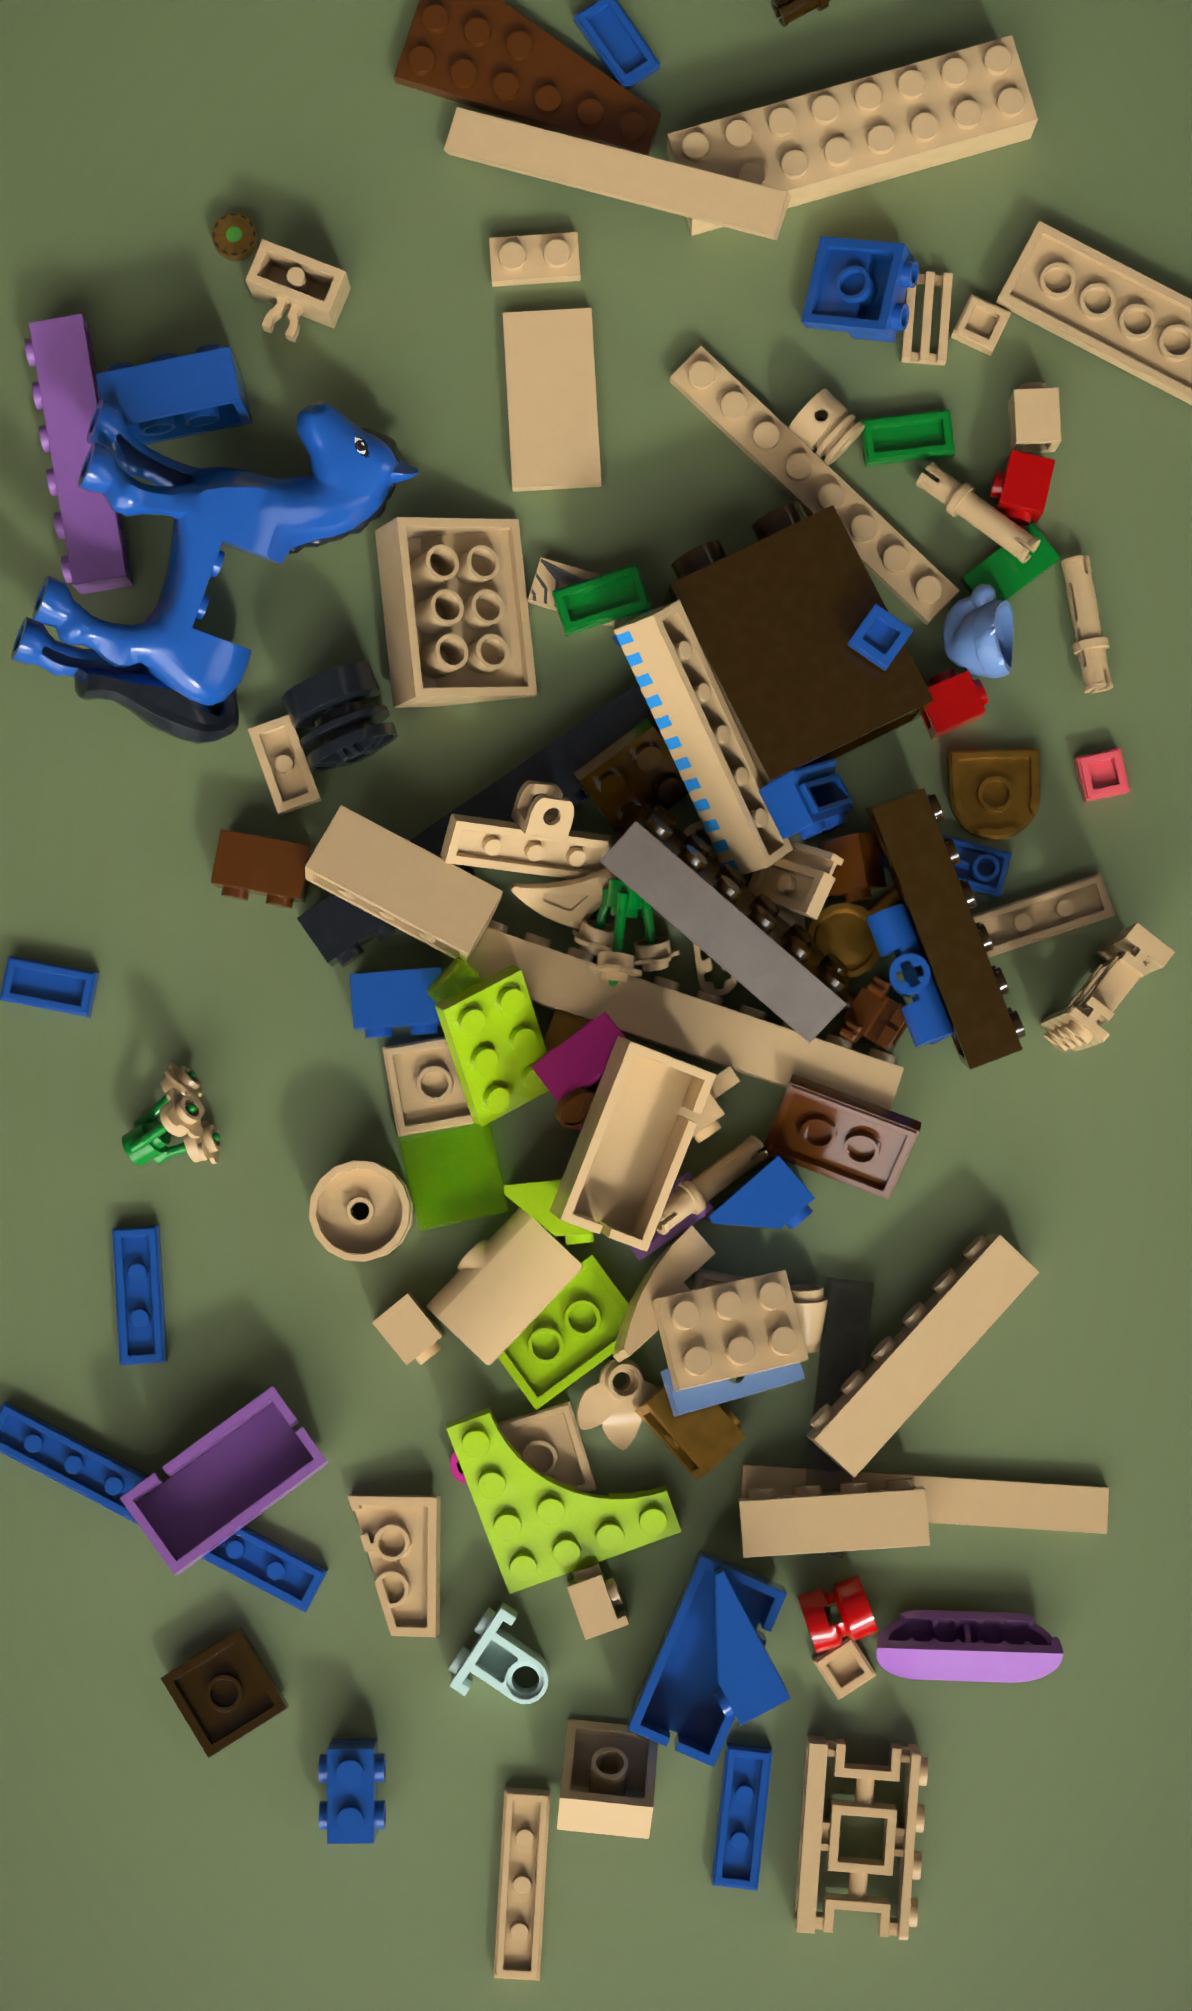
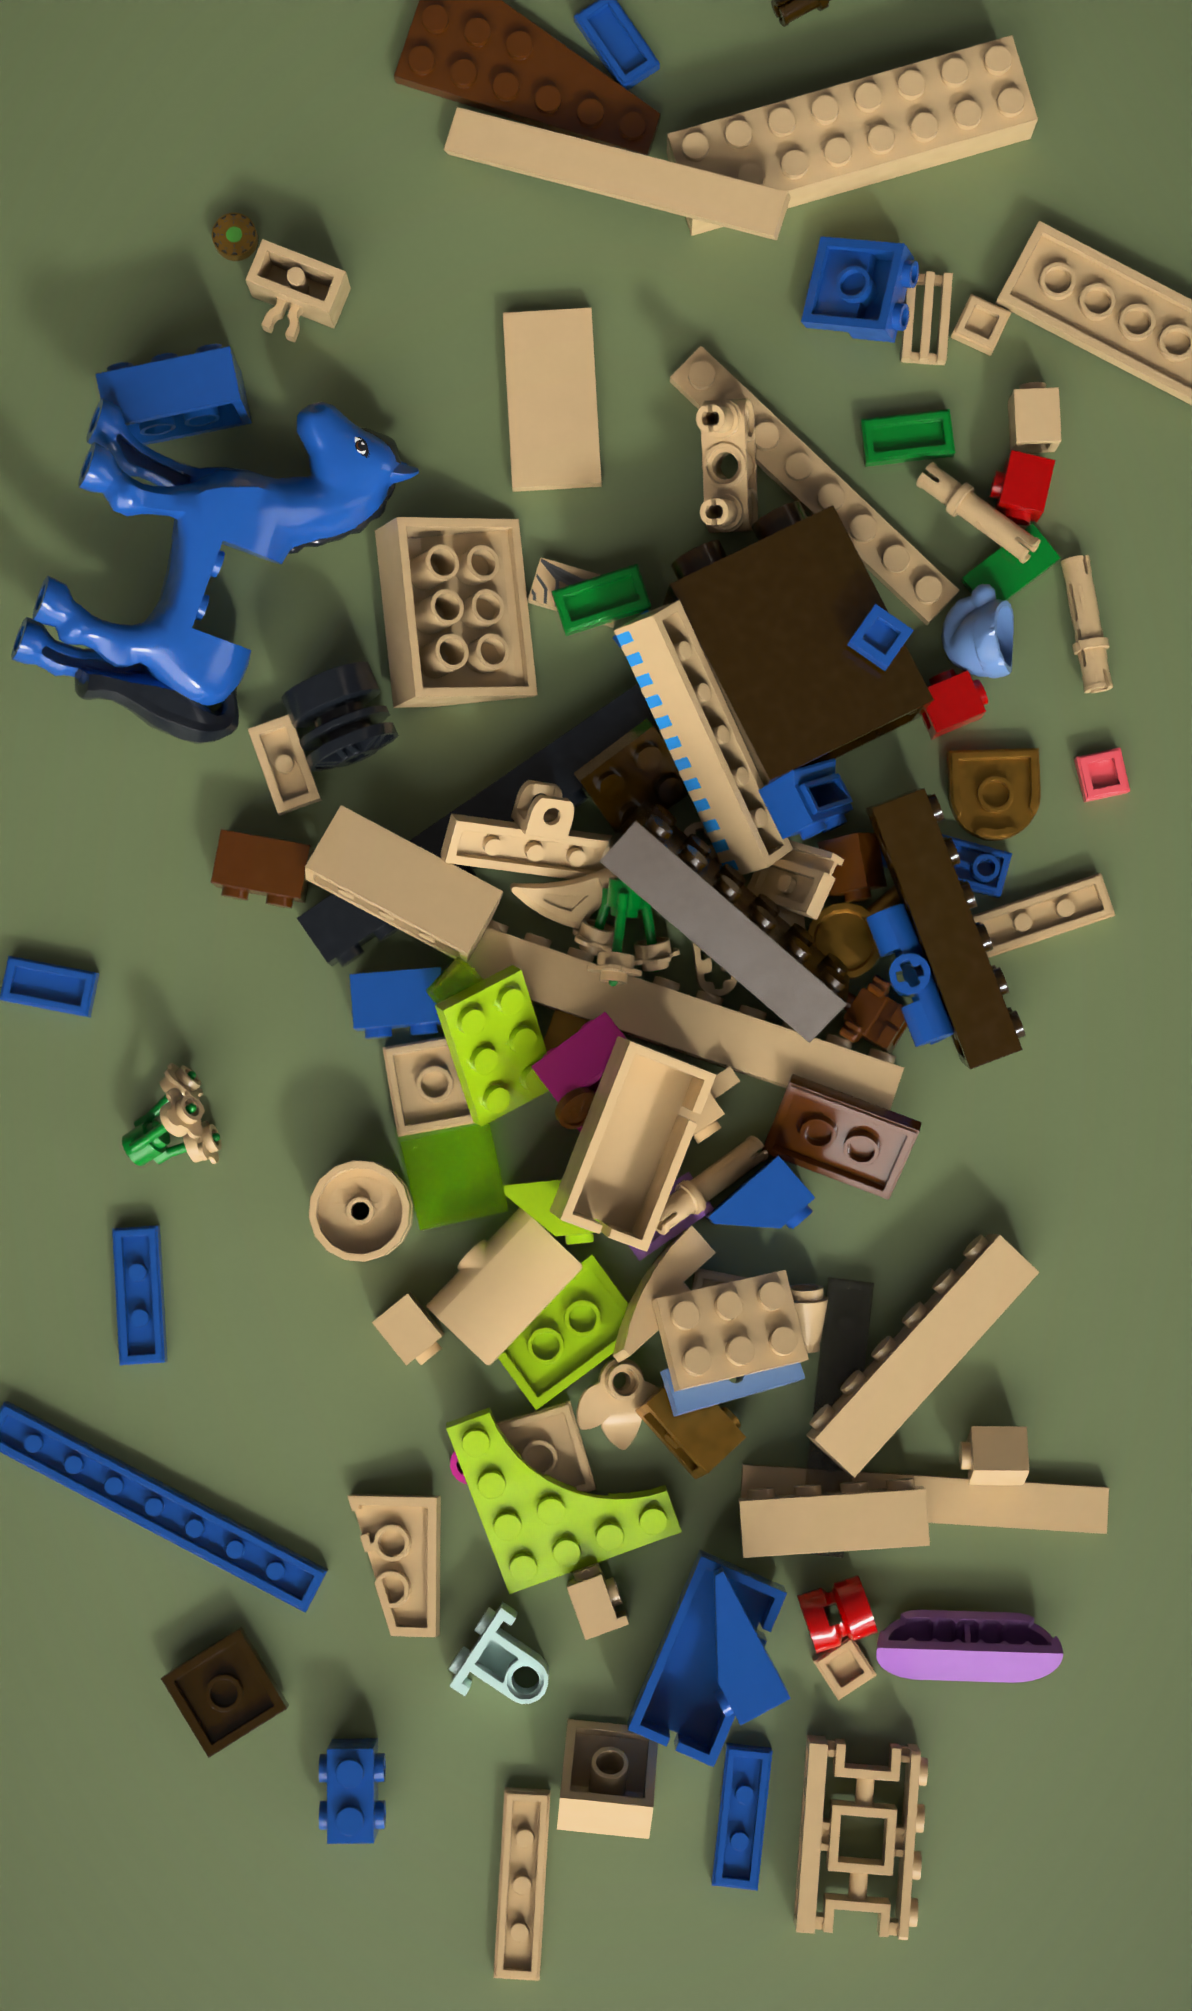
medium lavender brick [24,314,133,595] -> none
medium lavender piece [120,1386,329,1575] -> none
tan plate [489,232,581,287] -> none
tan piece [789,388,865,465] -> none
tan fence [1040,922,1175,1052] -> none
none -> tan piece [696,398,758,533]
none -> tan brick [959,1426,1029,1485]

